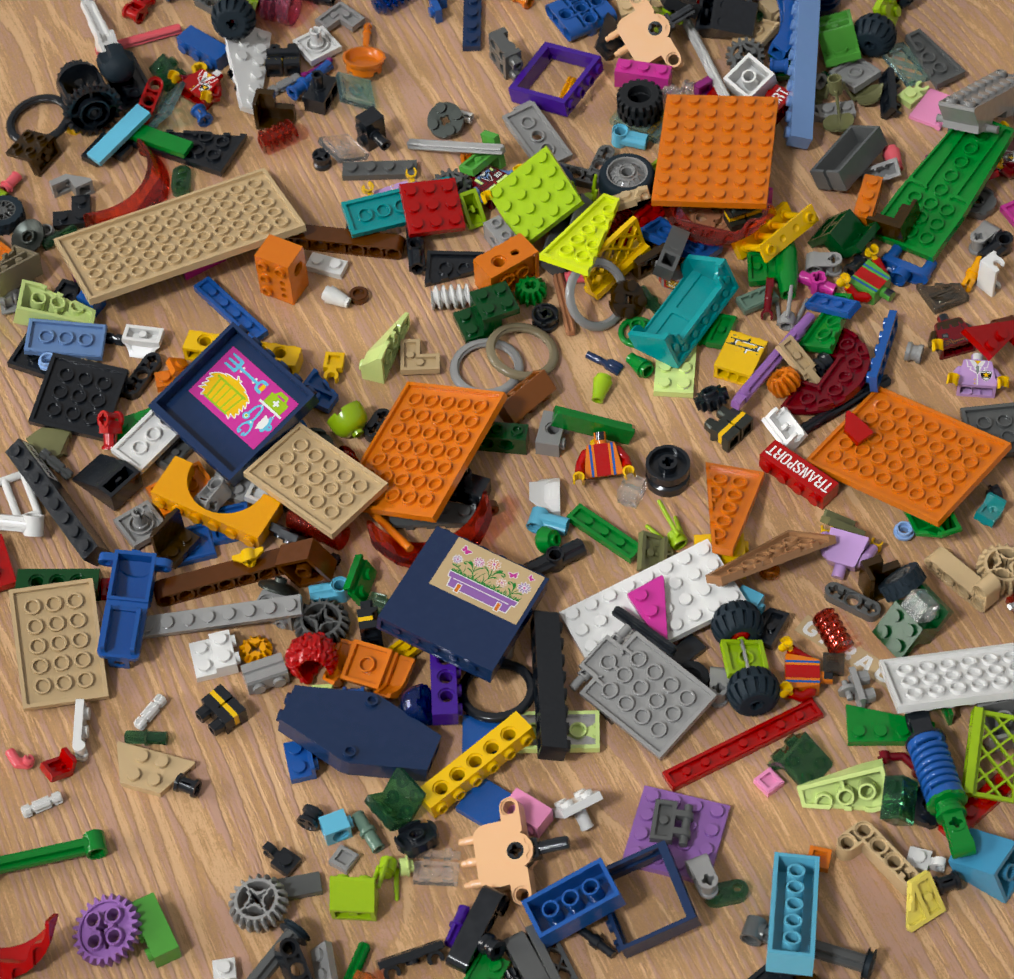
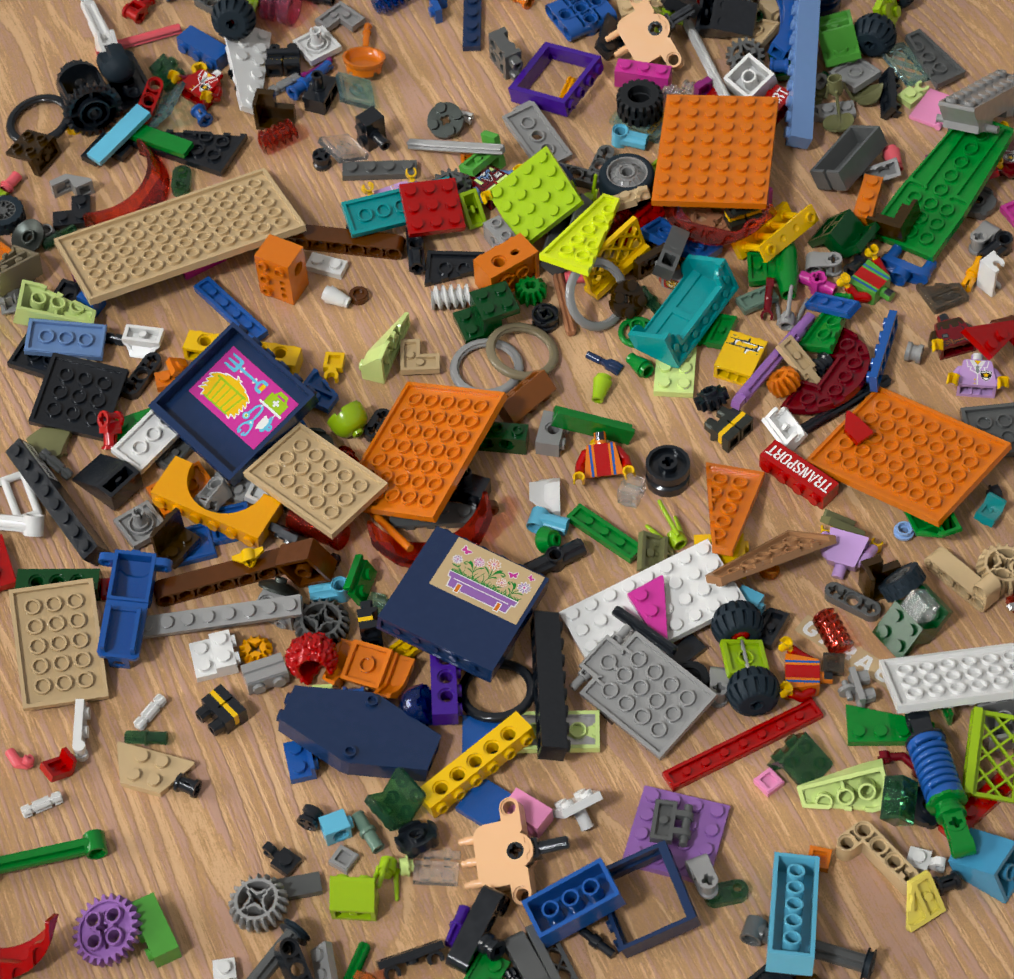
light blue plate [38,352,52,371] -> none

